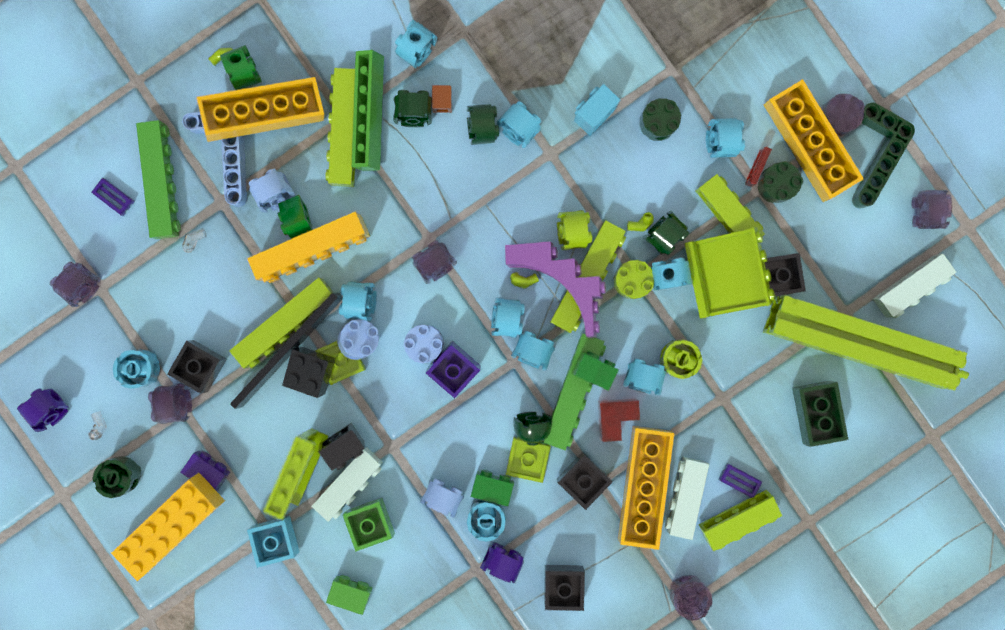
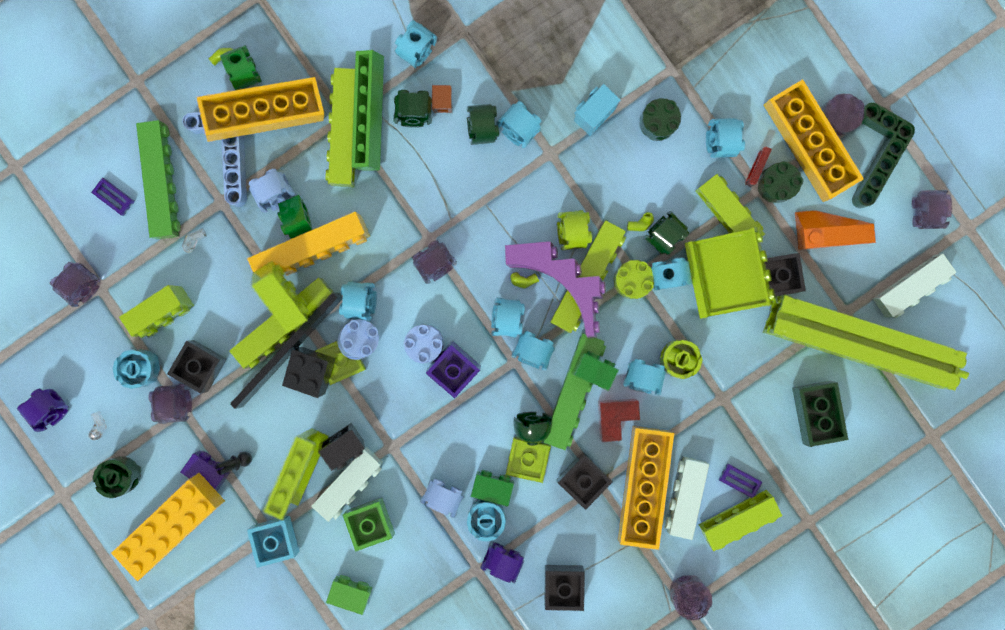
none -> lime brick [119,285,194,338]
none -> black pin [215,452,252,476]
none -> lime brick [251,261,308,333]
none -> orange wedge [795,210,876,250]

